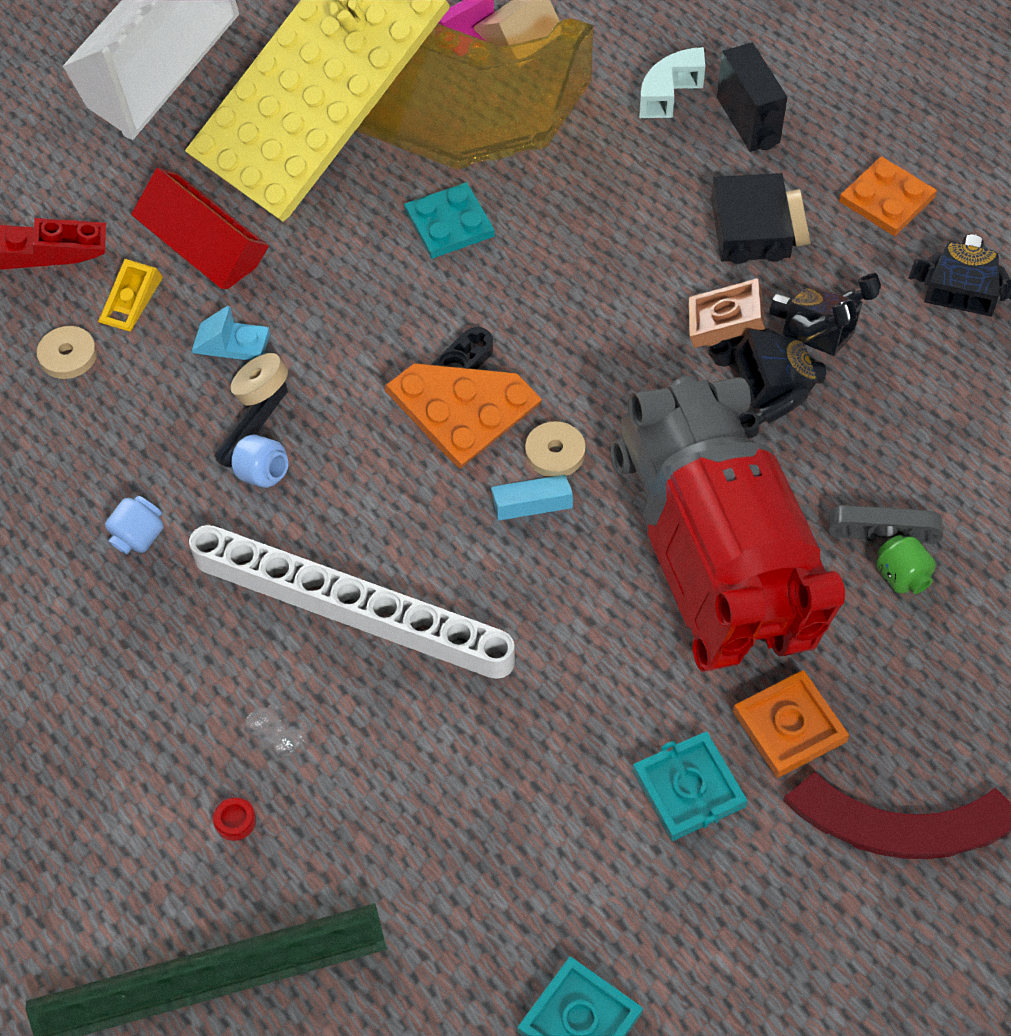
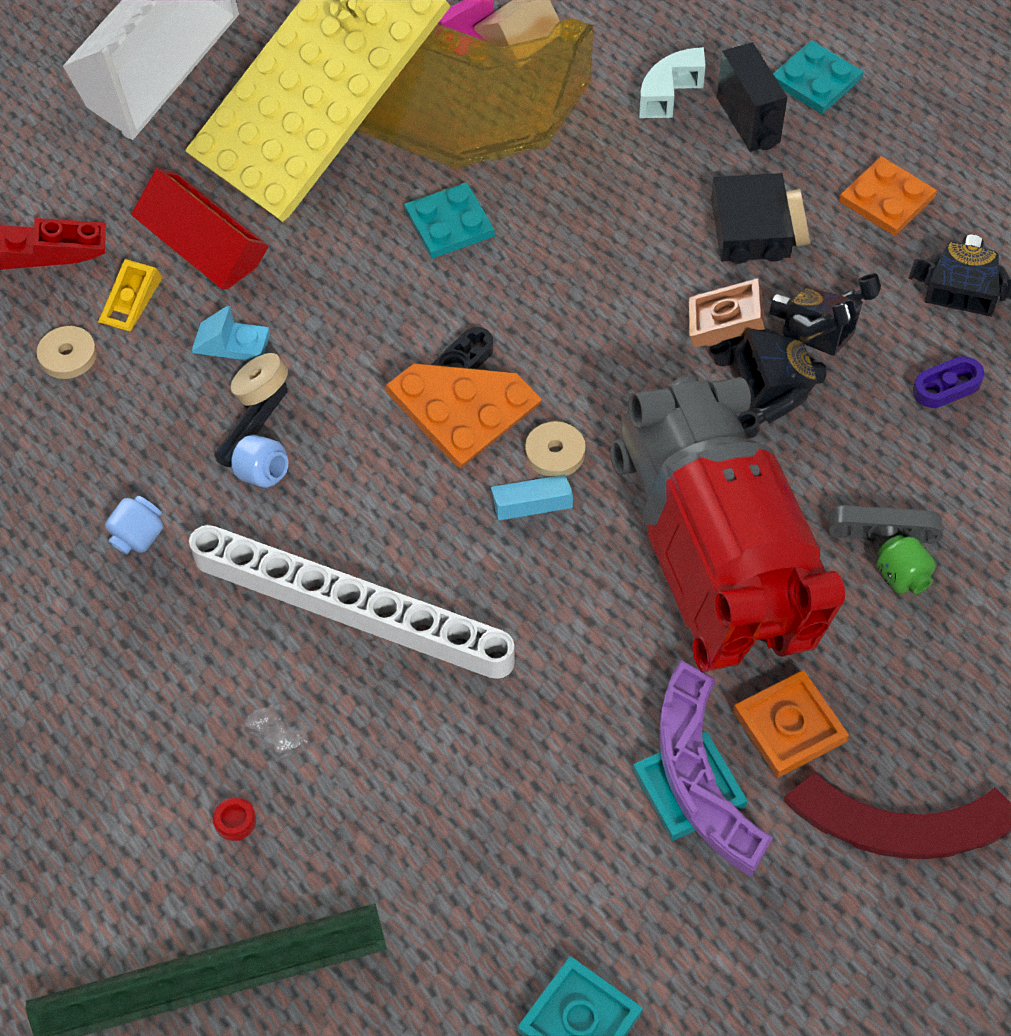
none -> medium lavender tile [659,660,773,877]
none -> teal plate [773,40,864,114]
none -> dark purple plate [913,356,985,408]

